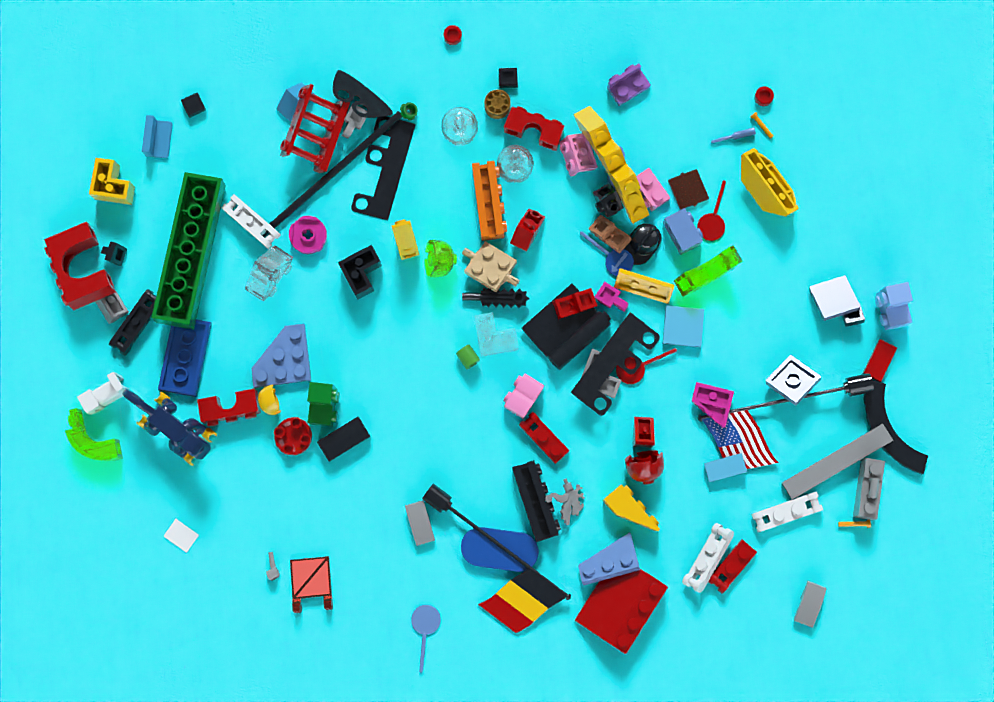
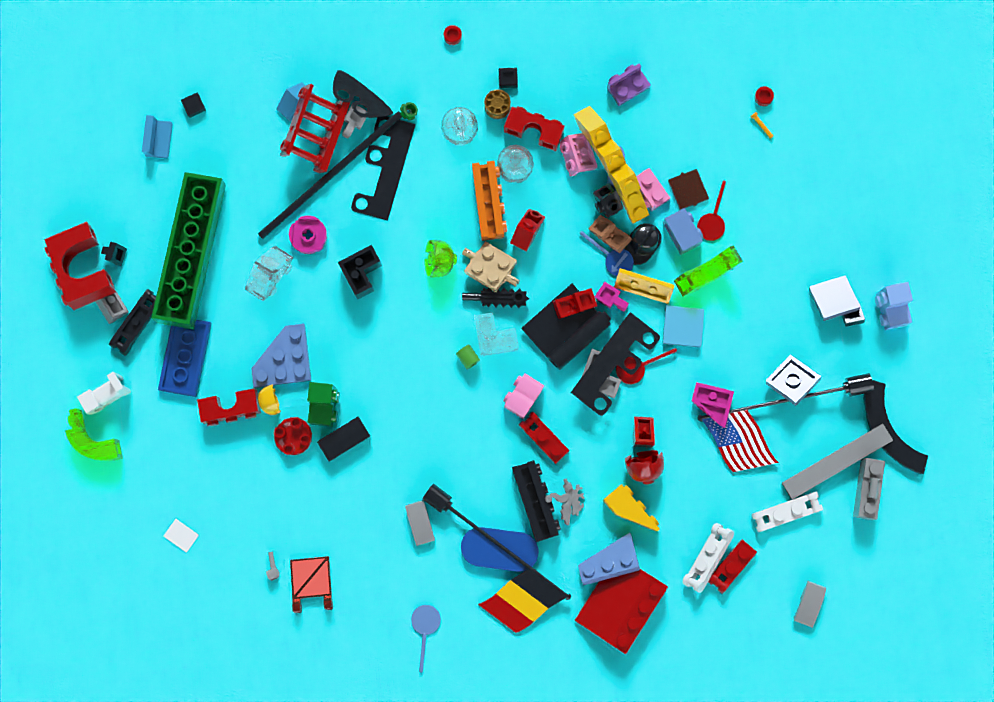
yellow brick [89,158,135,205] -> none
dark blue animal [122,388,217,466] -> none
white plate [221,194,281,249] -> none
yellow slope [391,219,420,260] -> none
medium azure tile [704,453,747,482] -> none
medium blue piece [711,127,756,143] -> none
yellow wedge [741,148,799,217] -> none
light orange piece [838,520,871,528] -> none
red tile [862,339,897,382] -> none

